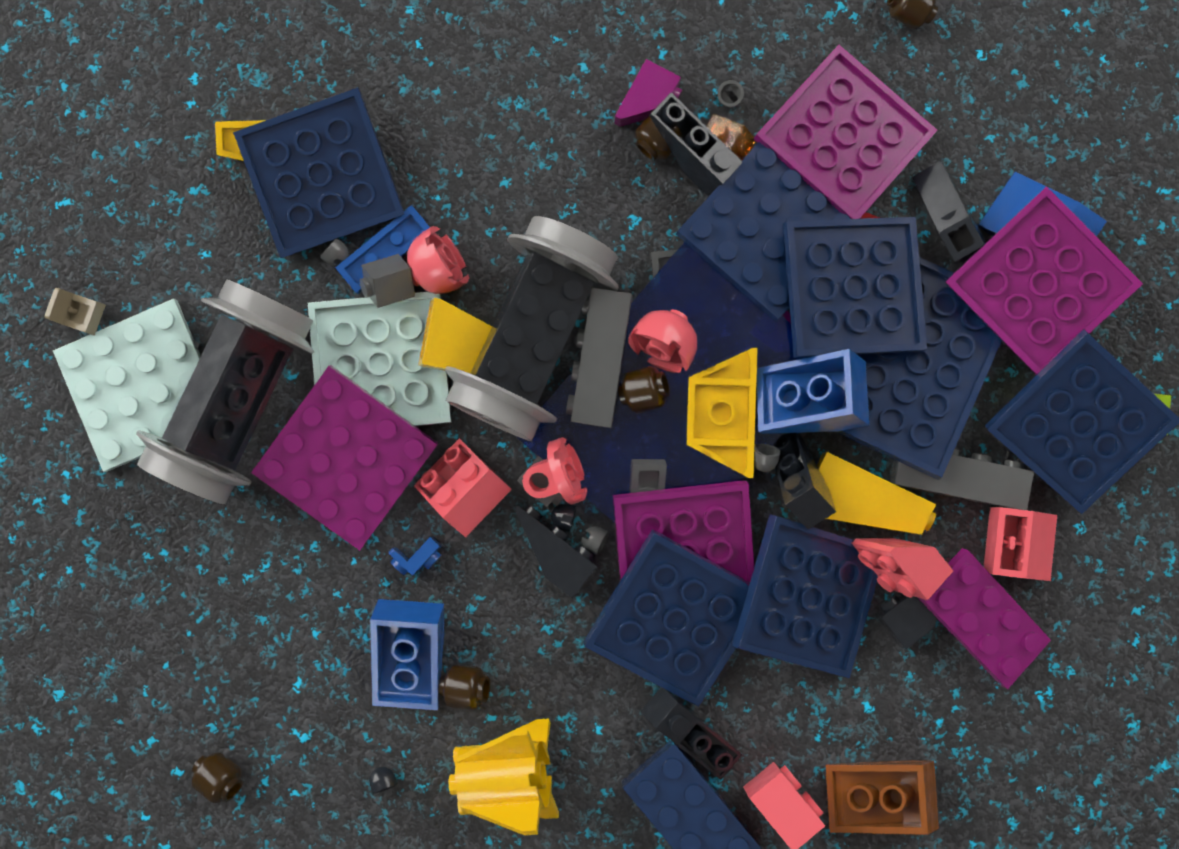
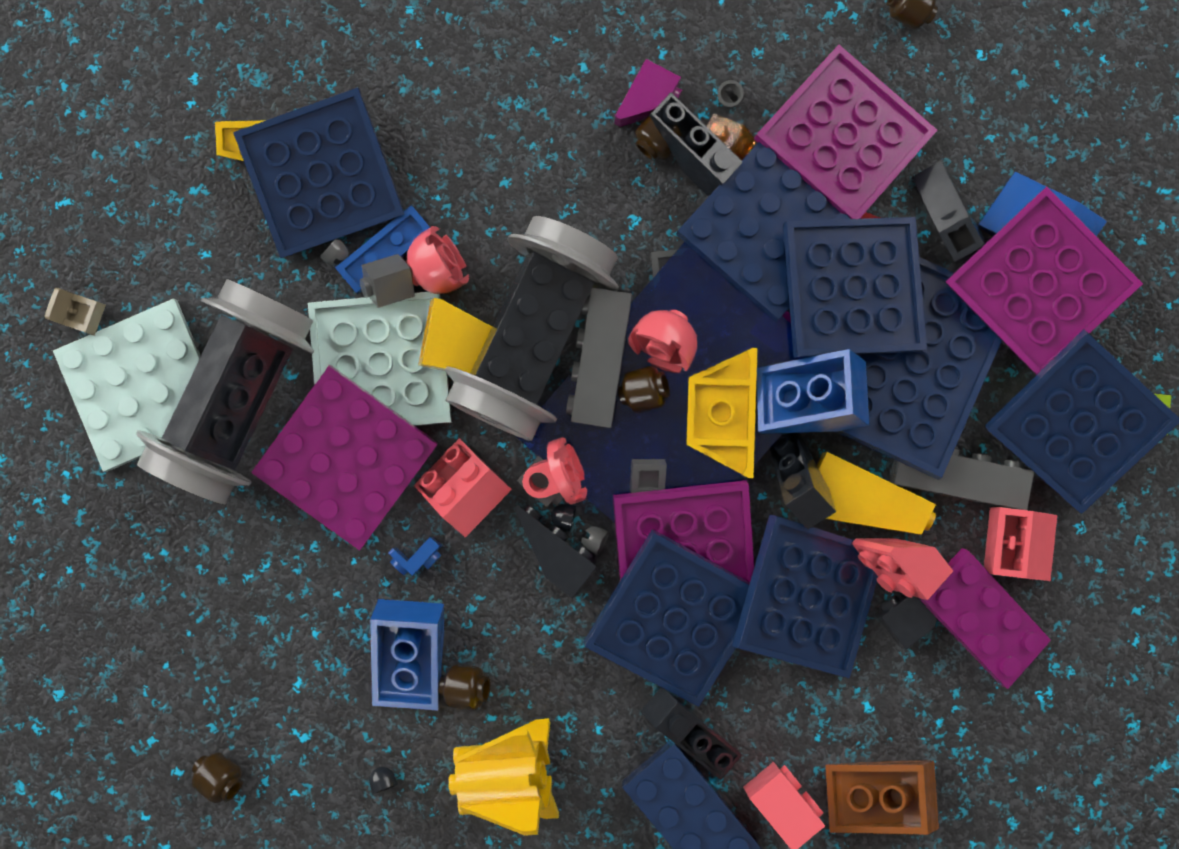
dark grey hinge [754,444,780,472] -> none

